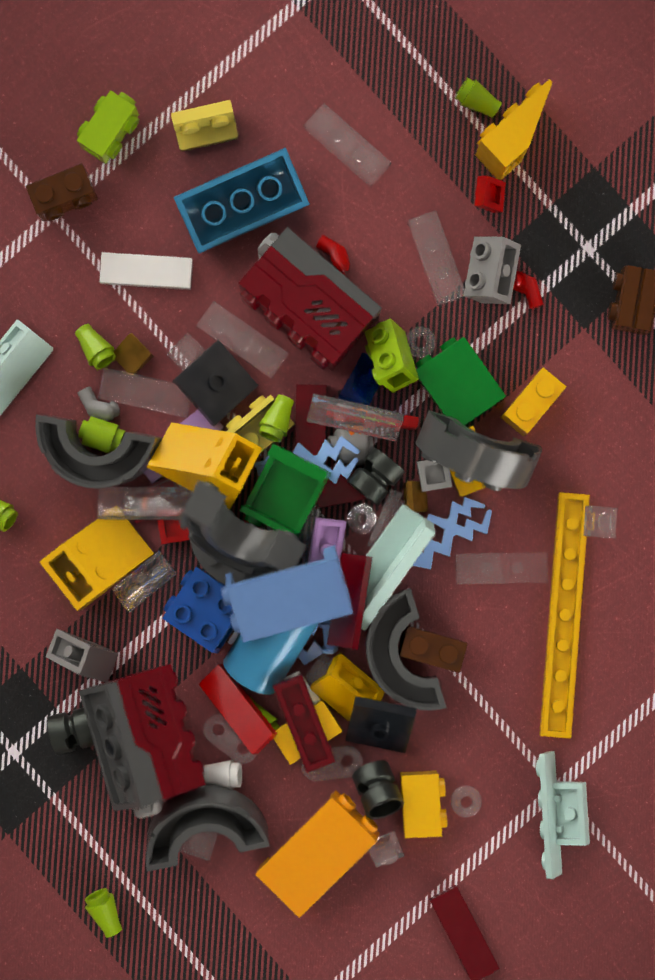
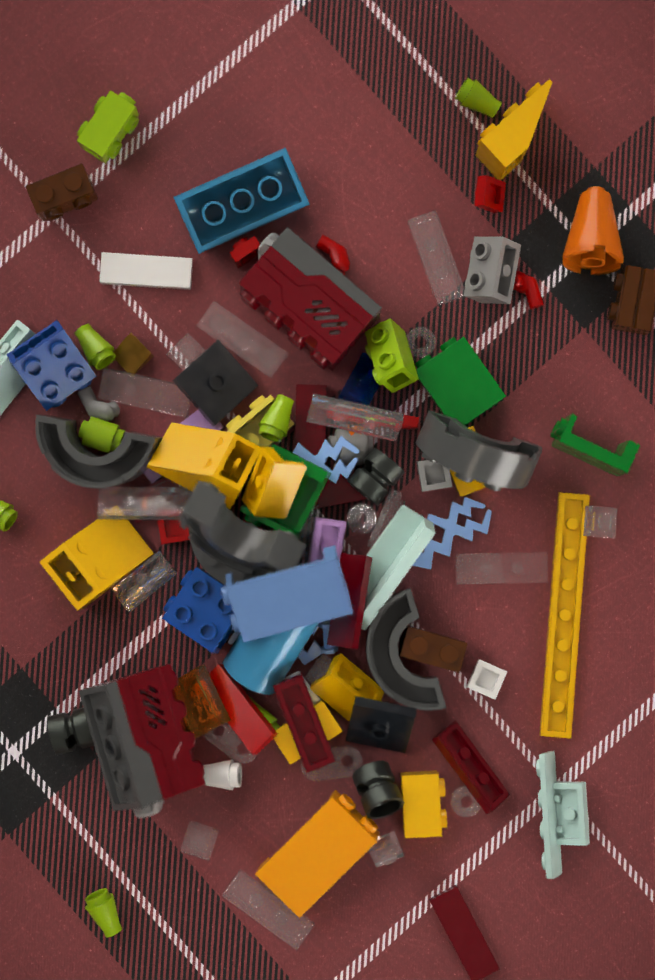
light grey slope [46,629,118,682] -> none
dark grey brick [146,785,270,872] -> none
light yellow bracket [171,100,238,151] -> none
clear plate [304,103,391,187] -> none
pearl gold slope [403,481,428,512] -> none
yellow brick [500,367,567,437] -> none
none -> blue brick [6,320,97,411]
none -> clear orange slope [174,665,231,740]
none -> clear tile [222,869,315,950]
none -> red plate [229,236,260,268]
none -> yellow panel [242,447,306,519]
none -> dark red tile [432,720,510,815]
none -> white plate [466,659,507,700]
none -> green panel [550,414,640,477]
none -> orange cone [562,186,624,275]

